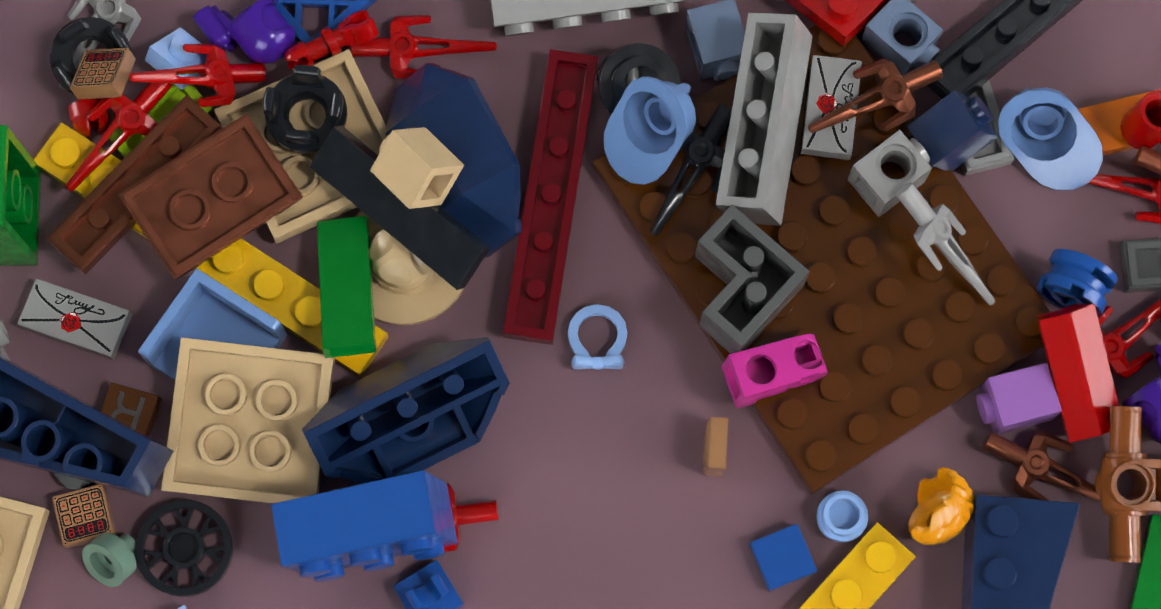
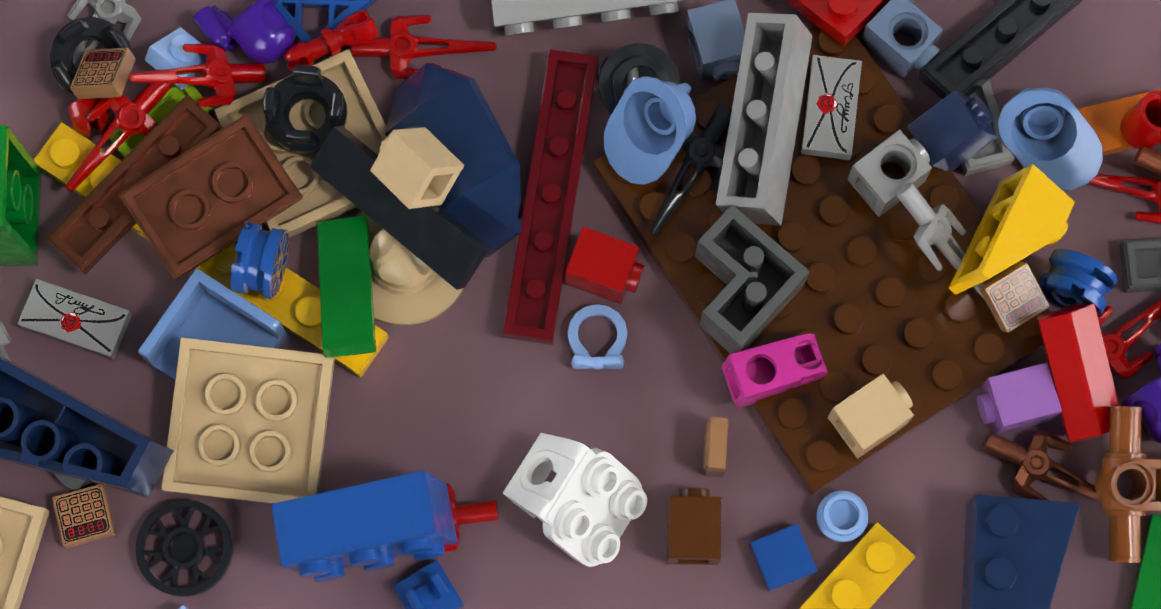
sand green tile [82,532,136,587] -> none
reddish brown tile [101,382,162,437] -> none
dark blue wedge [302,337,510,483] -> none
copper piece [808,58,943,133] -> none
light orange hair [908,467,974,545] -> none
none -> blue wheel [230,222,290,299]
none -> white piece [503,433,647,567]
none -> red brick [565,226,645,304]
none -> reddish brown brick [667,488,721,565]
none -> tan brick [828,373,914,459]
none -> yellow slope [949,164,1075,295]
none -> tile [979,262,1050,333]

